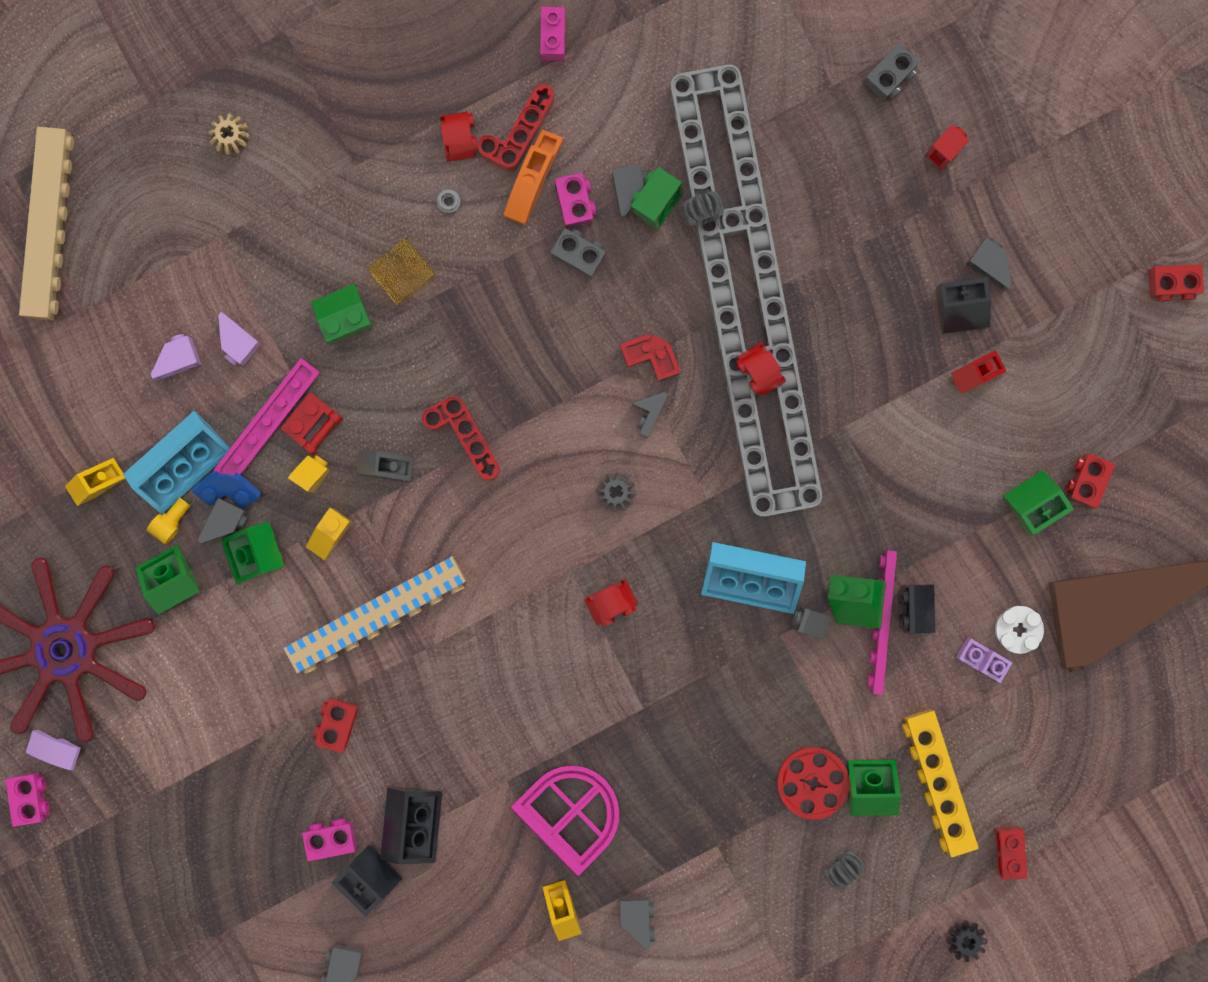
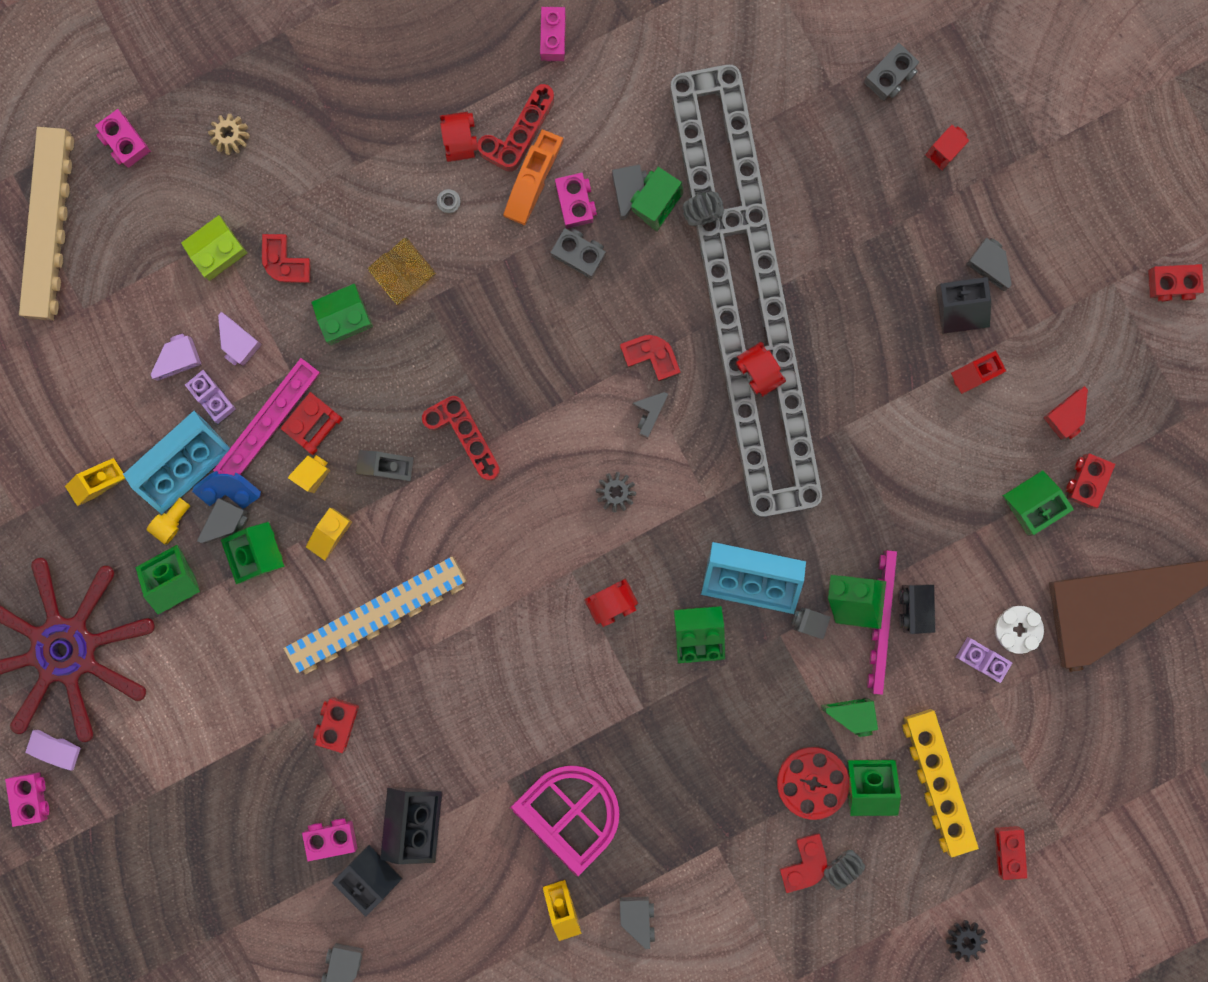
none -> dark pink brick [95,109,151,168]
none -> lime slope [181,215,247,281]
none -> lavender slope [185,370,236,424]
none -> red plate [262,234,311,283]
none -> green slope [674,606,725,663]
none -> red plate [780,833,827,893]
none -> green slope [821,698,878,737]
none -> red slope [1043,386,1088,440]

